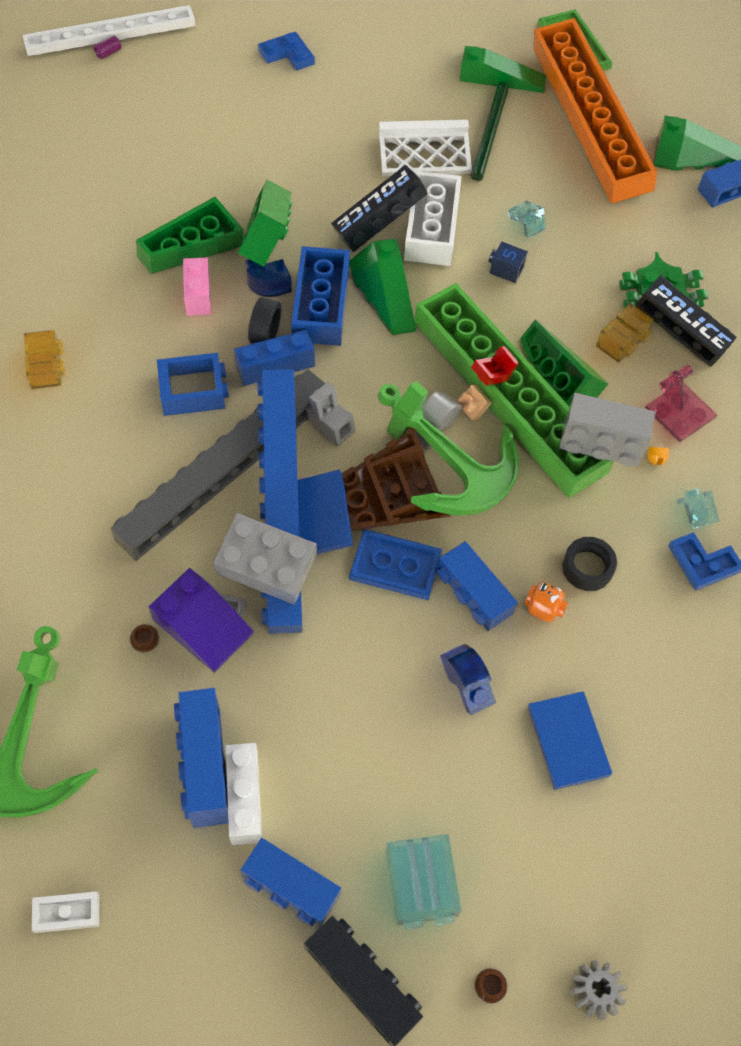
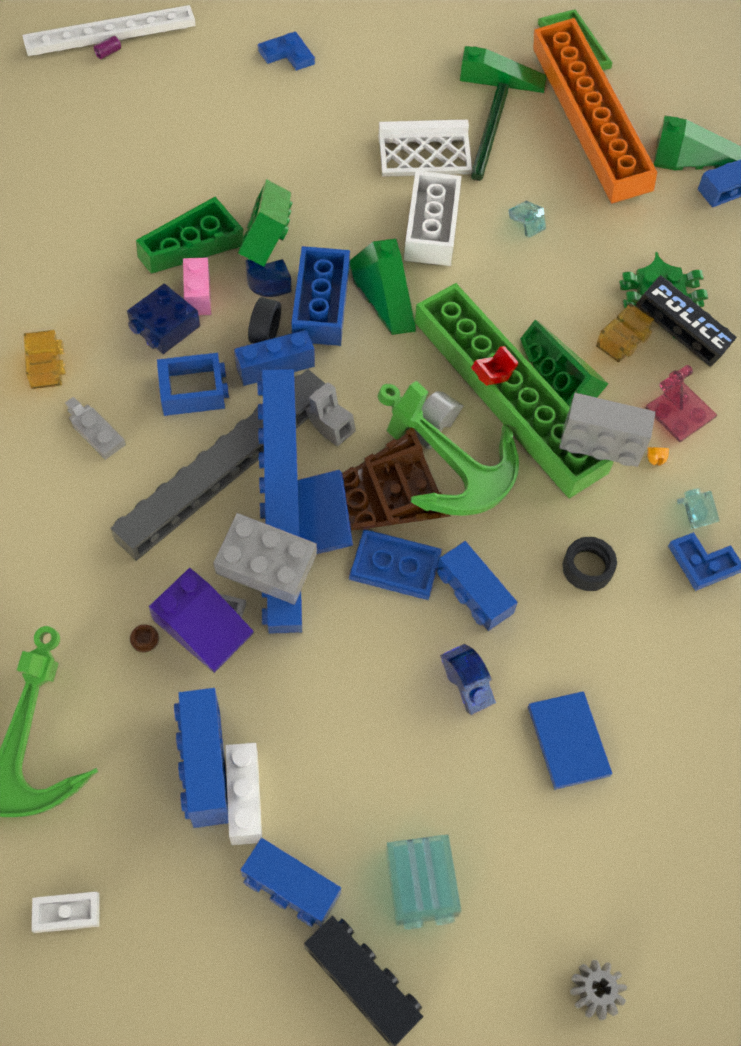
black brick [331,164,428,252] -> none
light nougat tile [457,384,493,421] -> none
reddish brown plate [474,968,507,1004] -> none
dark blue brick [488,241,528,283] -> none
orange head [524,582,568,623] -> none
none -> light grey hinge [65,397,126,460]
none -> clear blue brick [127,283,200,354]

